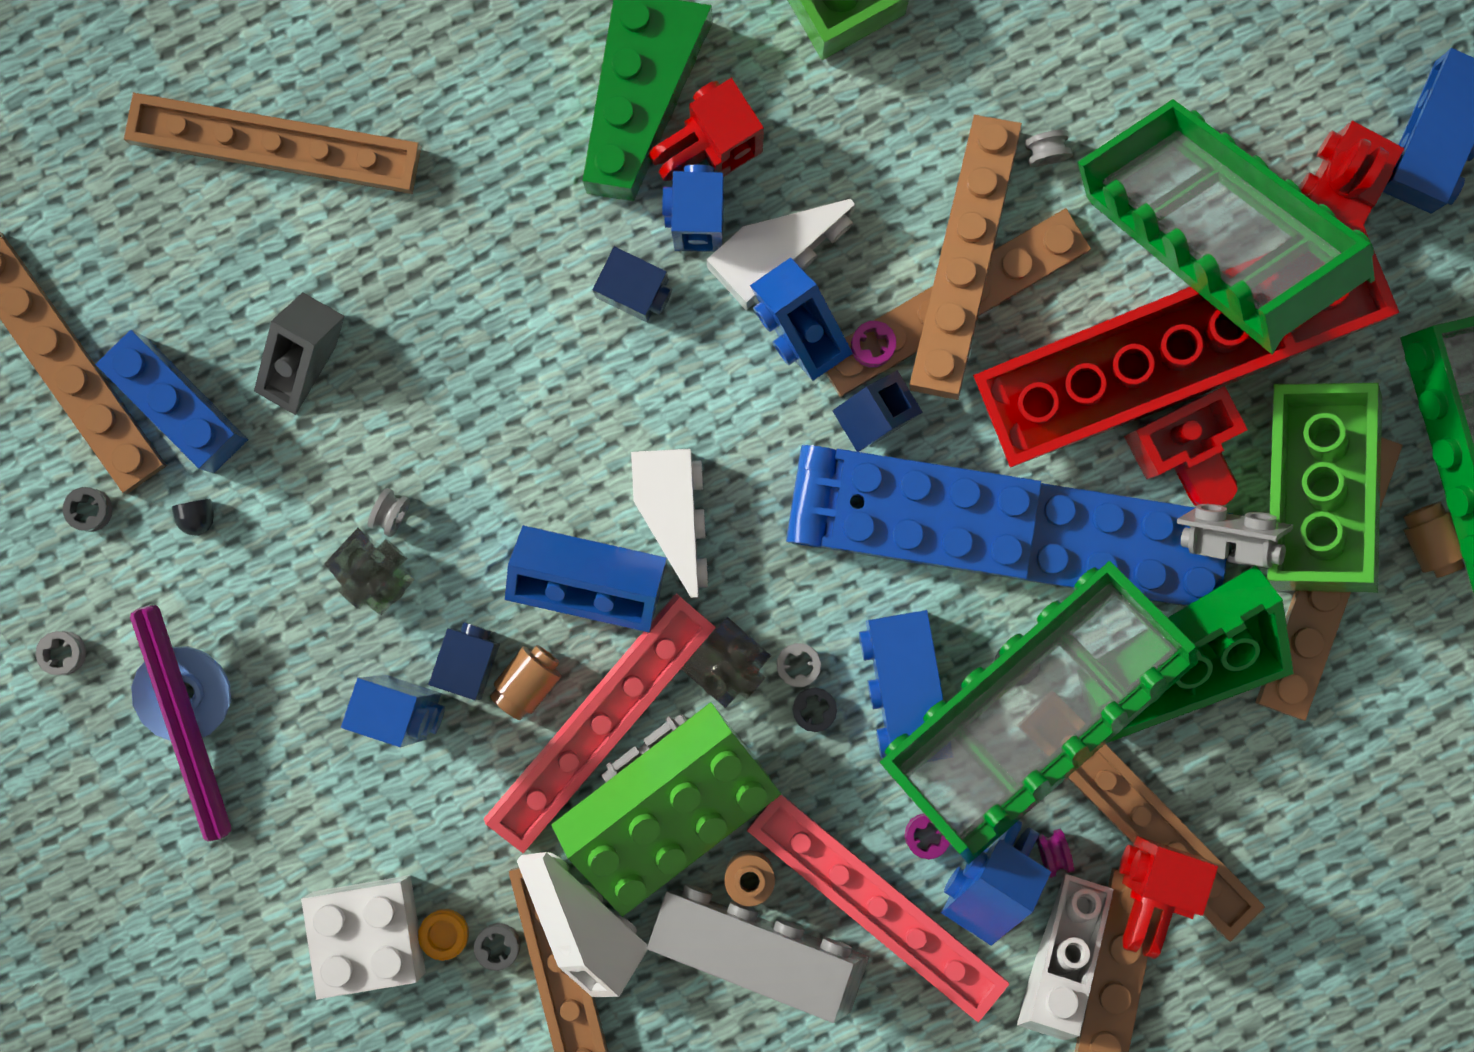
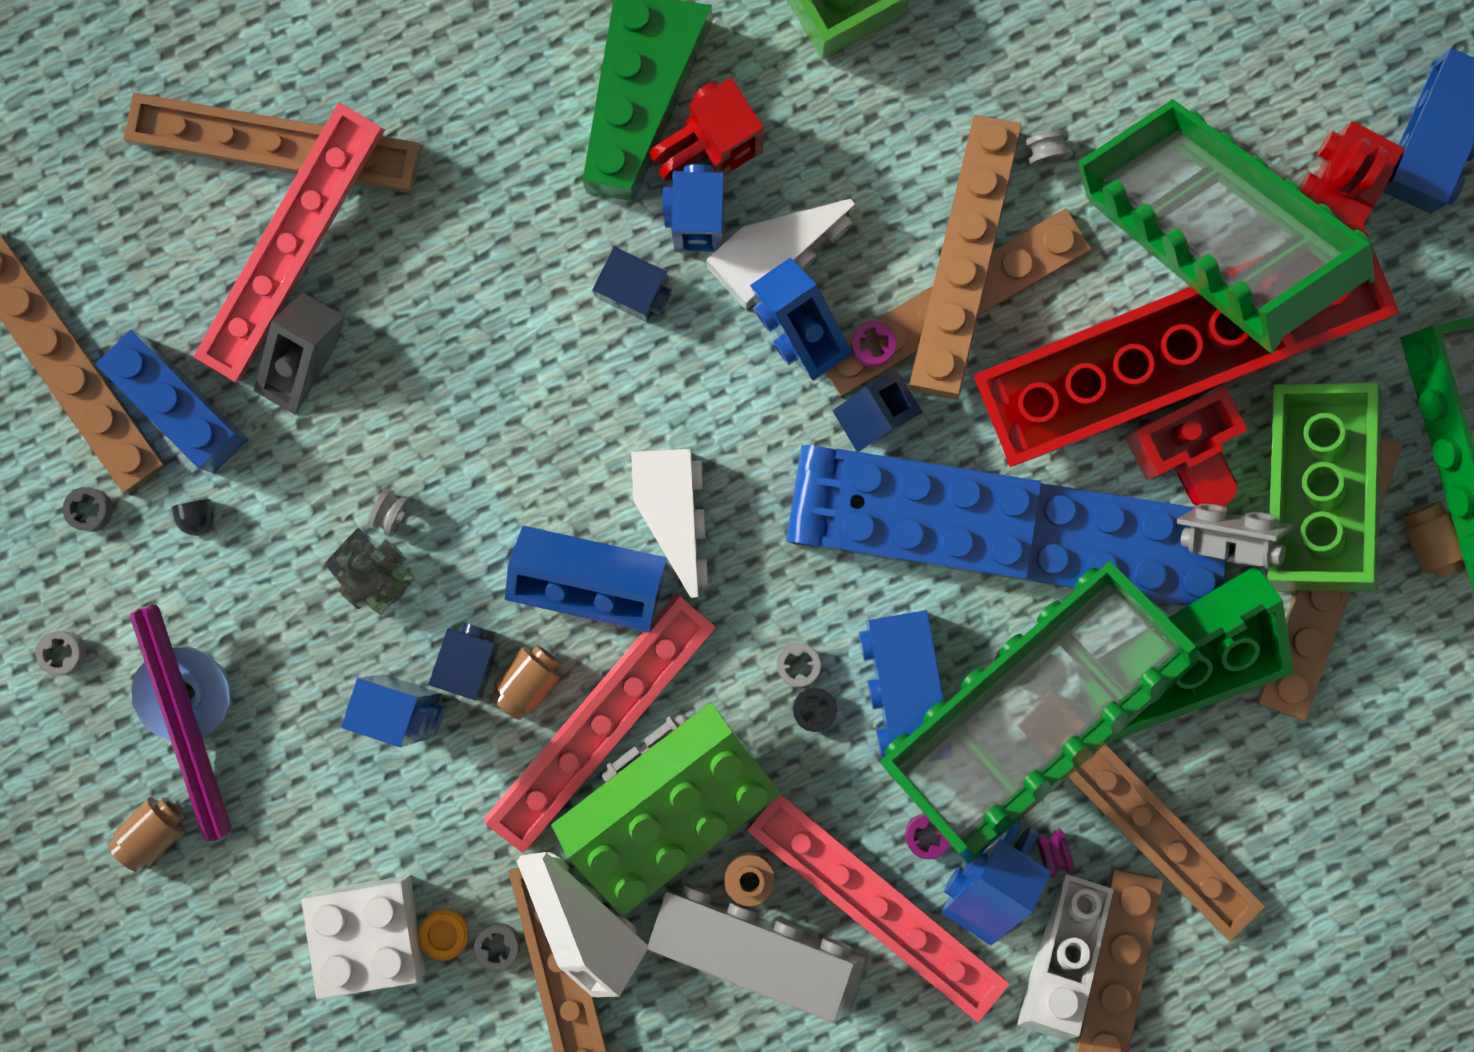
clear smoke brick [681,617,772,708] -> none
red brick [1119,836,1218,959] -> none
none -> medium nougat brick [108,797,185,872]
none -> coral plate [193,102,385,382]

